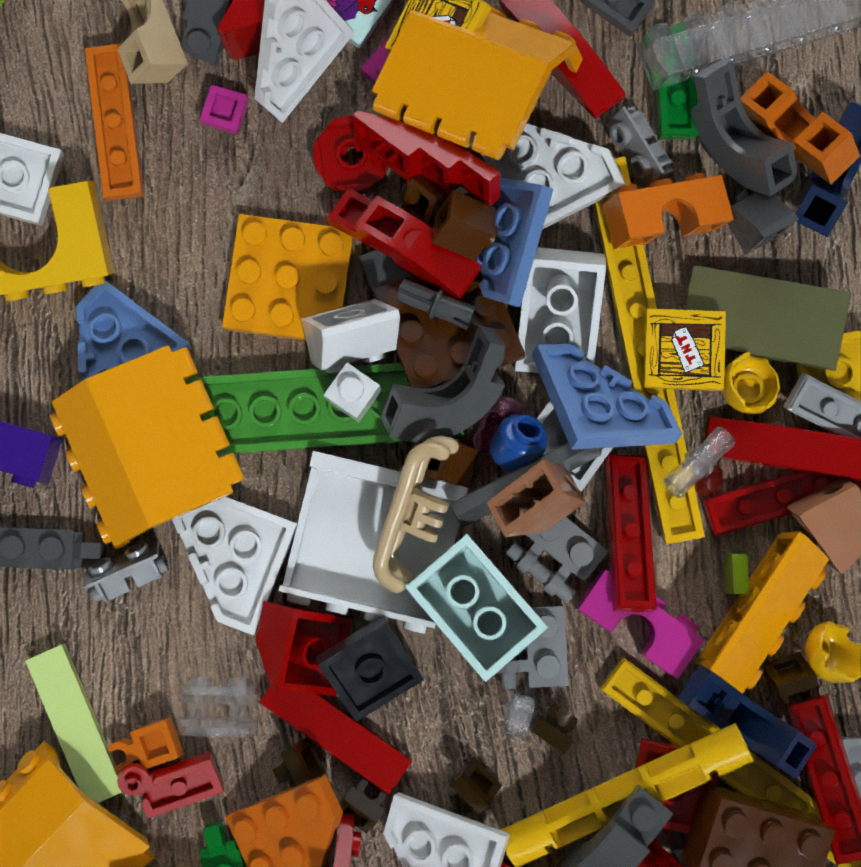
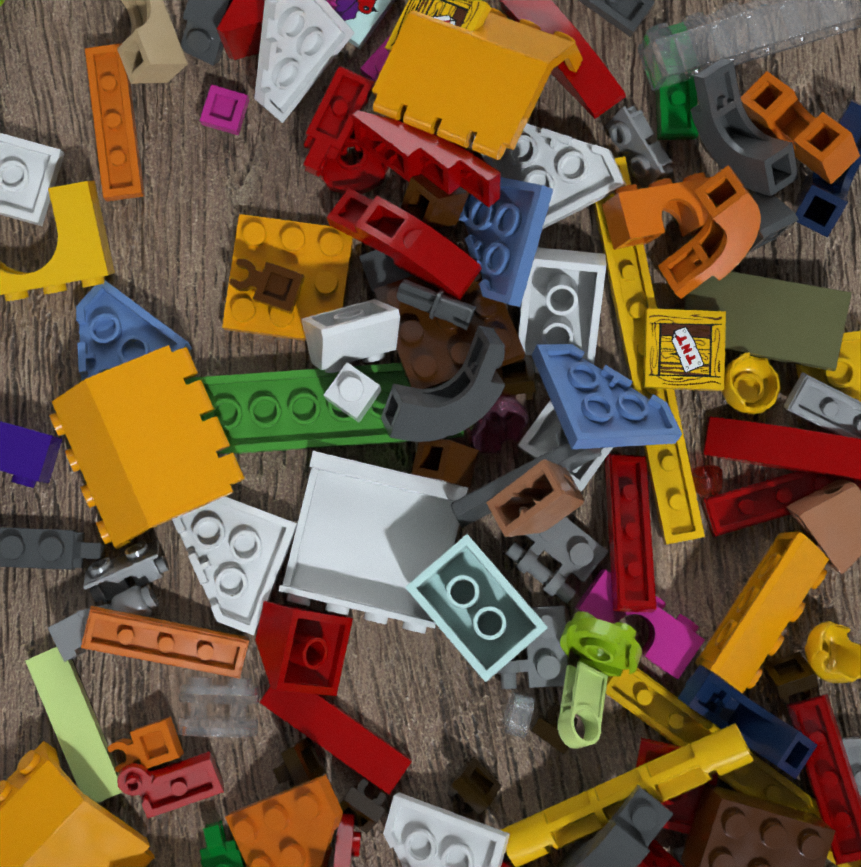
black plate [315,615,424,722] -> none
tan piece [372,435,459,593] -> none
reddish brown brick [432,190,498,261] -> none
blue head [489,414,548,472] -> none
clear pin [663,427,735,498] -> none
lime tile [724,554,749,594] -> none
none -> light grey piece [48,585,159,662]
none -> orange tile [81,606,249,679]
none -> reddish brown plate [229,259,305,314]
none -> red hinge [303,66,375,177]
none -> dark brown tile [496,355,536,403]
none -> yellowish green piece [558,662,608,749]
none -> lime plate [560,611,642,677]
none -> orange arch [657,165,761,299]

